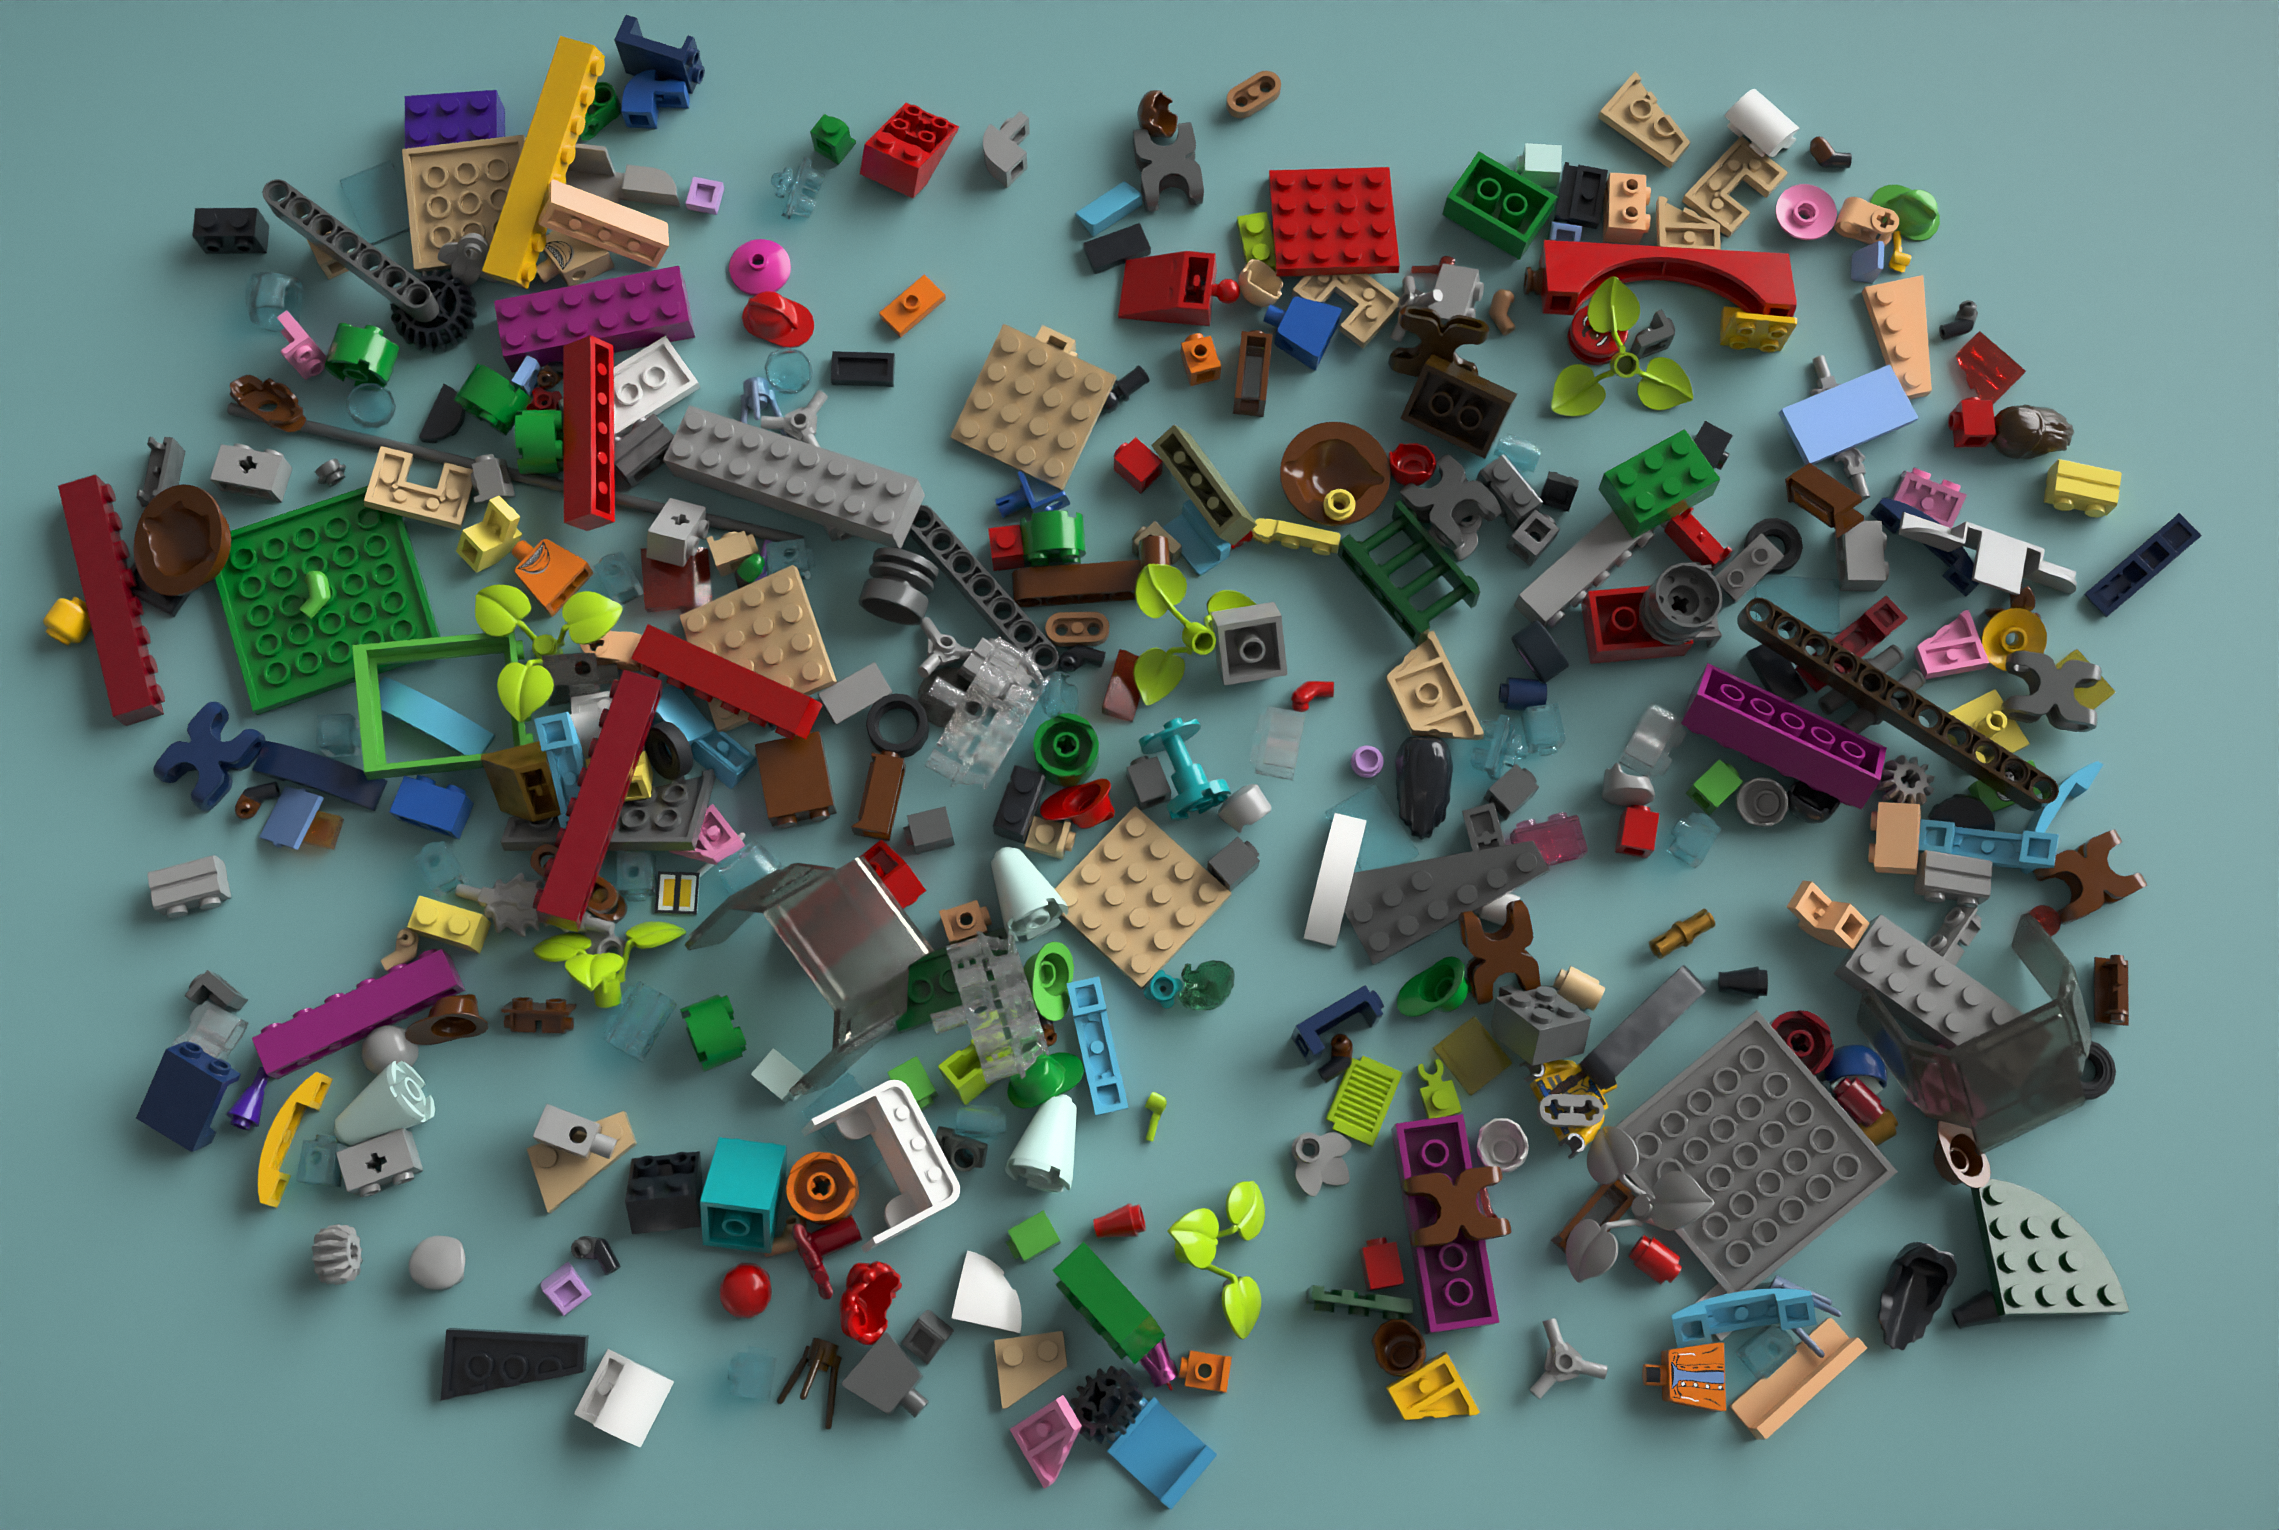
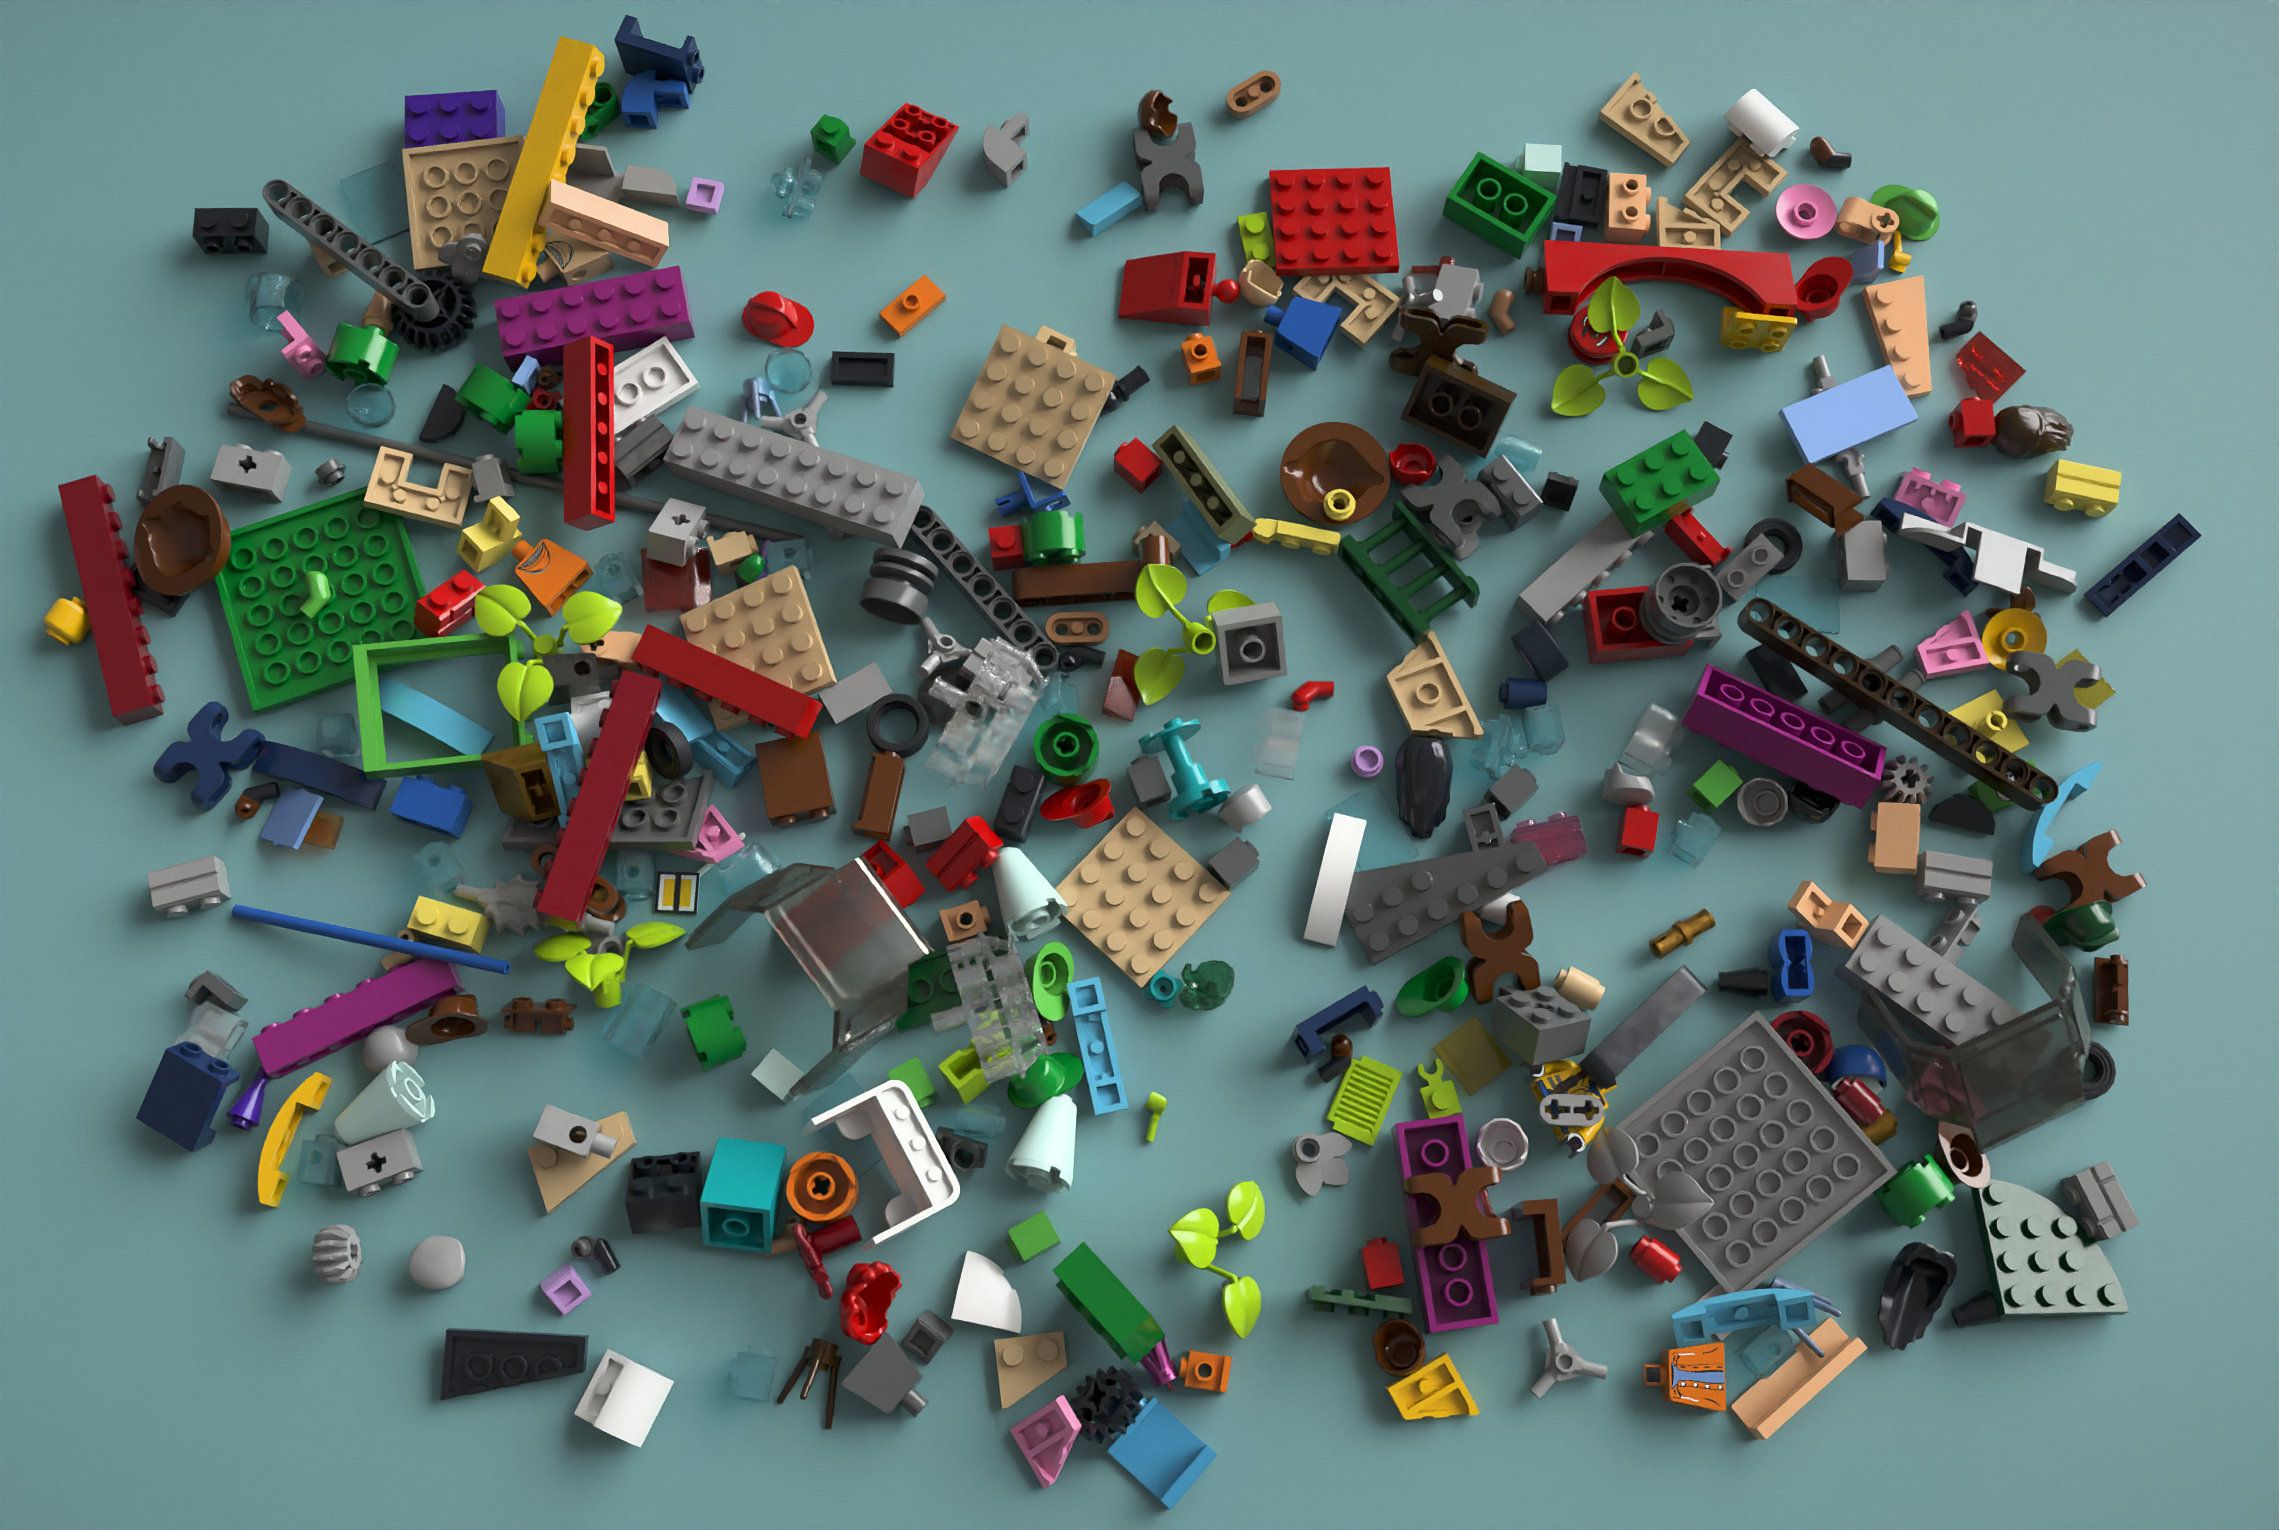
red hair [719,1263,772,1319] -> none
dark pink dish [729,239,791,296] -> none
tan bracket [1025,816,1076,860] -> none
black tile [1083,223,1151,274] -> none
red cone [1093,1203,1146,1239] -> none
flat silver brick [1506,510,1560,567] -> none
dark red slope [1795,595,1908,693] -> none
medium azure slope [1918,819,2059,869] -> none
none -> blue piece [232,904,511,975]
none -> light nougat cone [361,291,393,338]
none -> red brick [414,570,486,638]
none -> red brick [925,815,1003,892]
none -> reddish brown panel [1511,1198,1567,1296]
none -> blue brick [1768,929,1814,1003]
none -> red piece [1794,256,1853,323]
none -> green brick [1873,1152,1955,1229]
none -> dark green piece [2039,900,2120,953]
none -> light grey brick [2062,1160,2141,1242]

